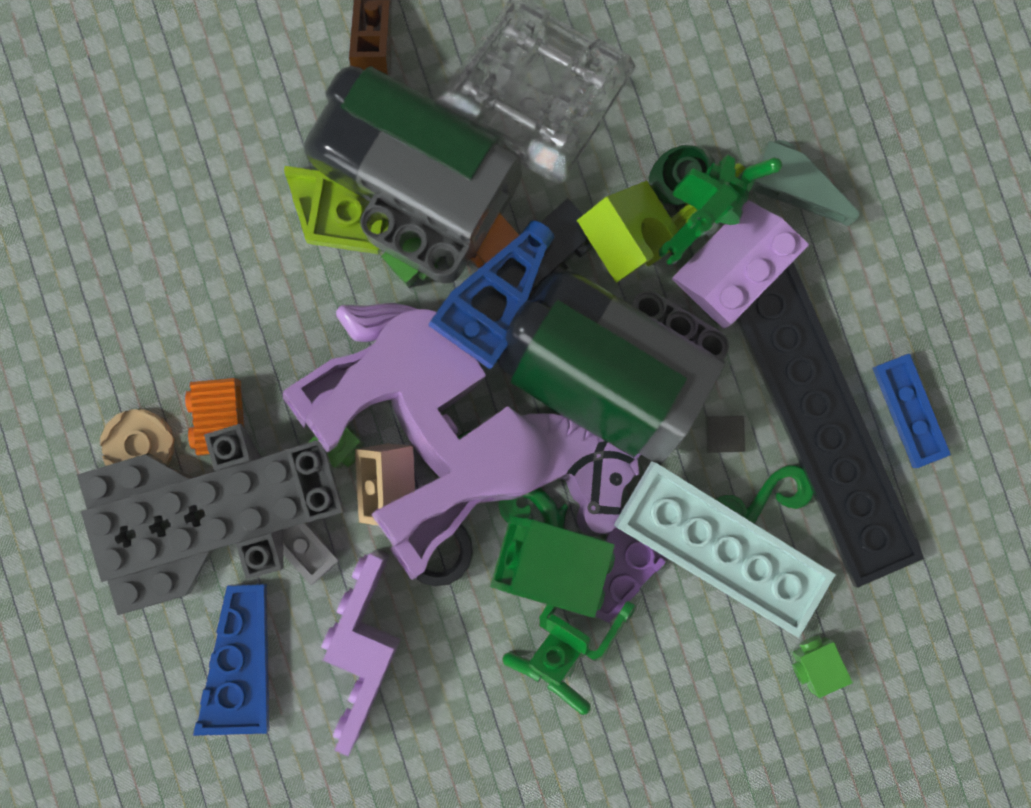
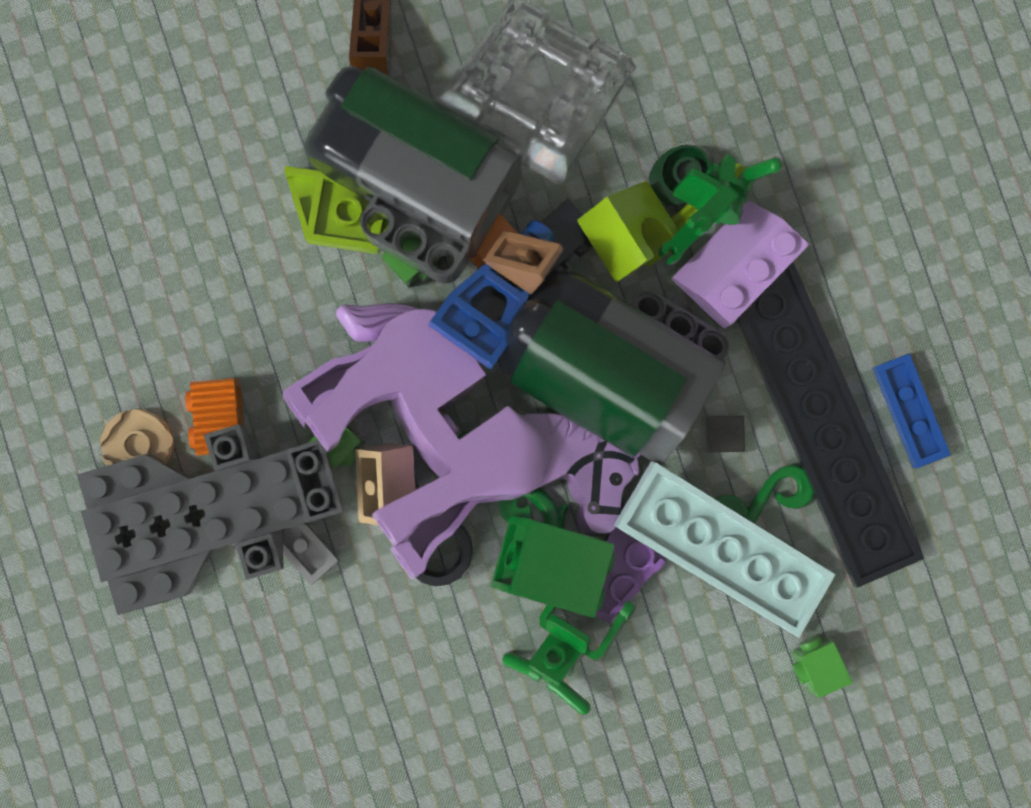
blue wing [193,583,270,736] -> none
lavender bracket [321,549,401,756] -> none
sand green slope [751,140,860,226] -> none
none -> medium nougat slope [484,231,563,295]

